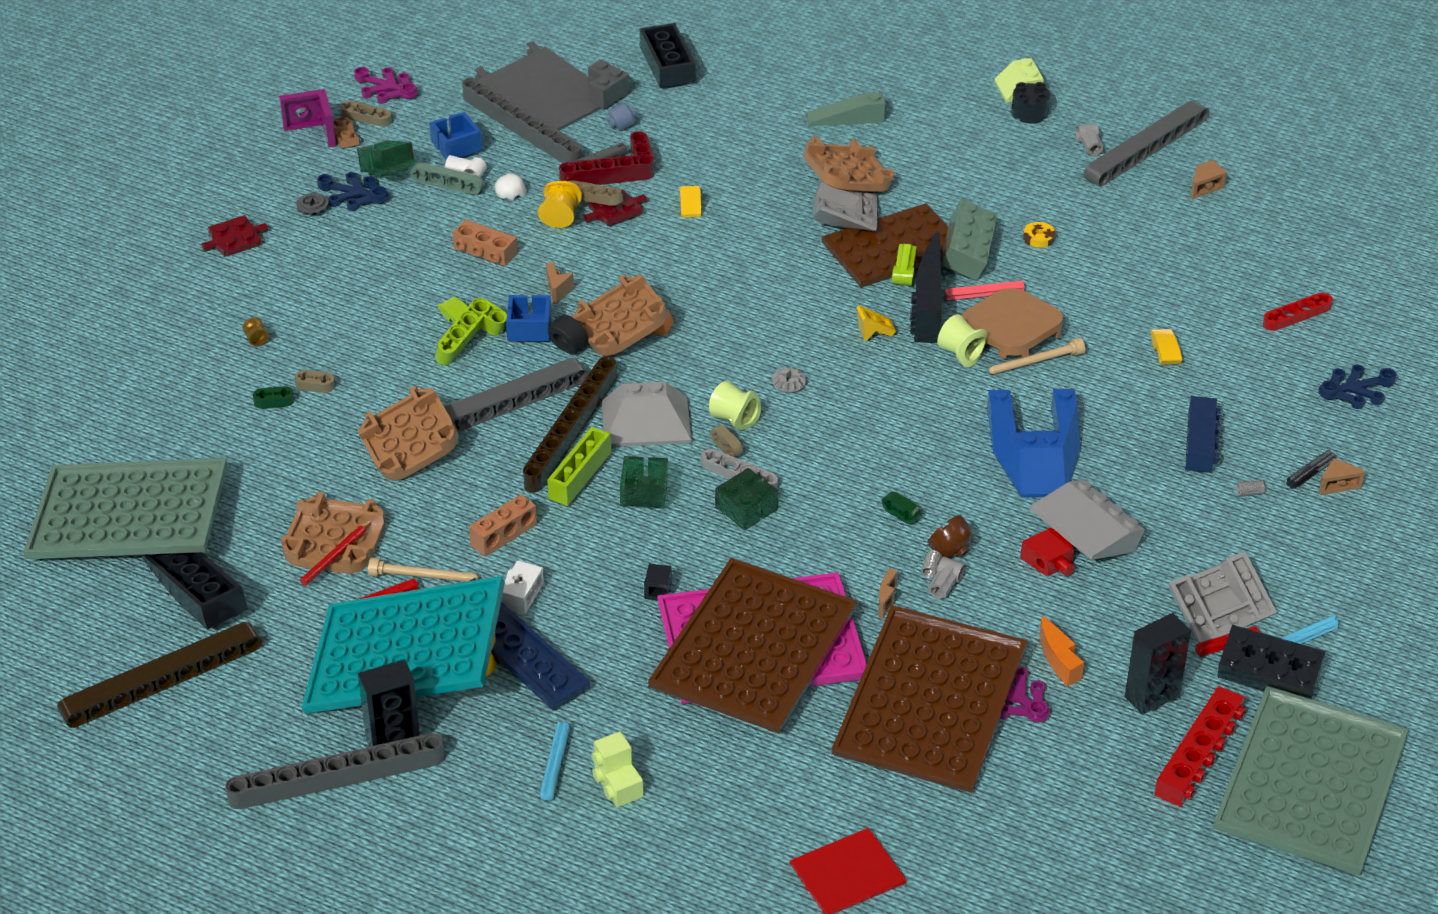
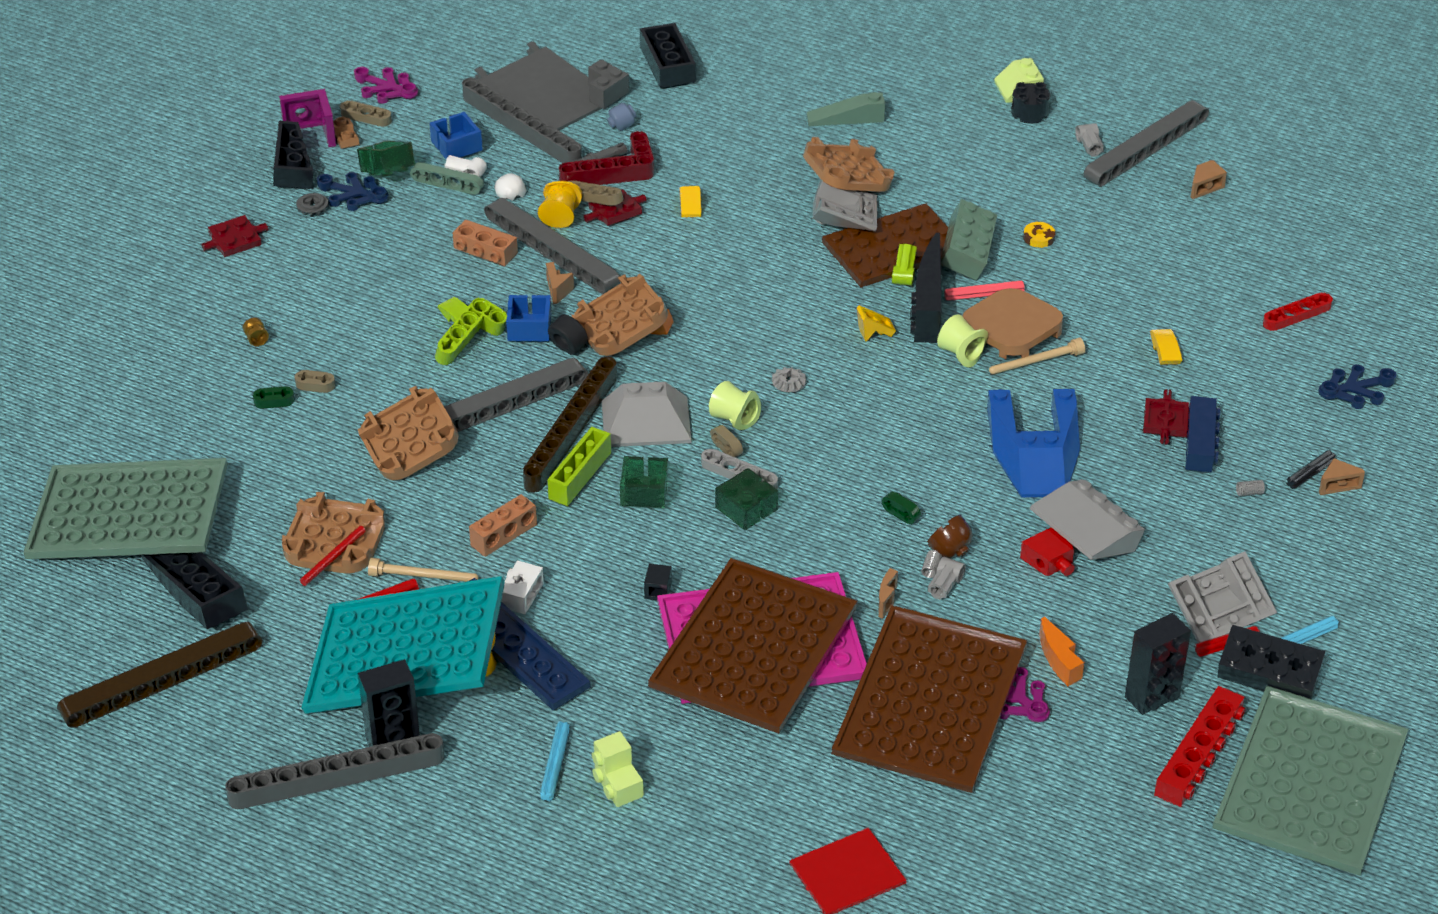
none -> black wedge [273,121,313,189]
none -> dark grey beam [484,198,620,294]
none -> dark red plate [1143,389,1189,445]

